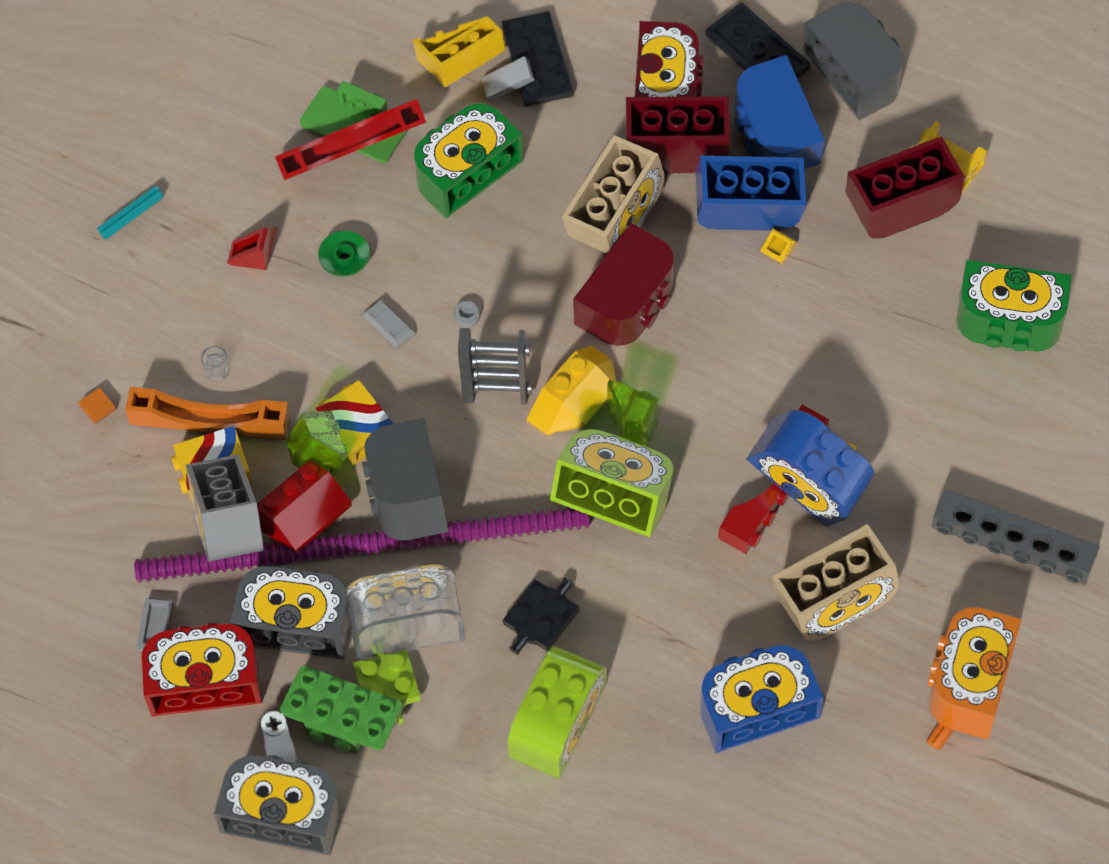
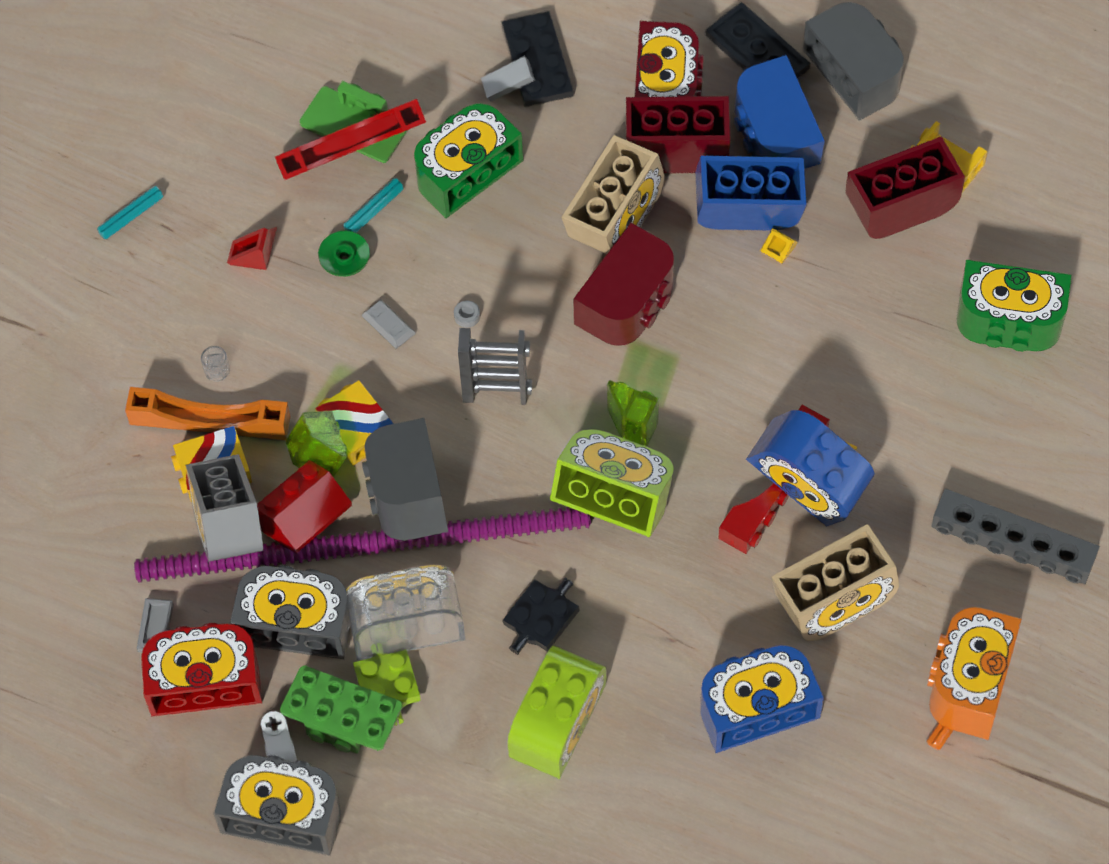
orange tile [78,388,116,424] -> none
yellow wedge [413,16,506,88] -> none
yellow wedge [526,346,617,436] -> none
none -> teal axle [343,178,404,233]

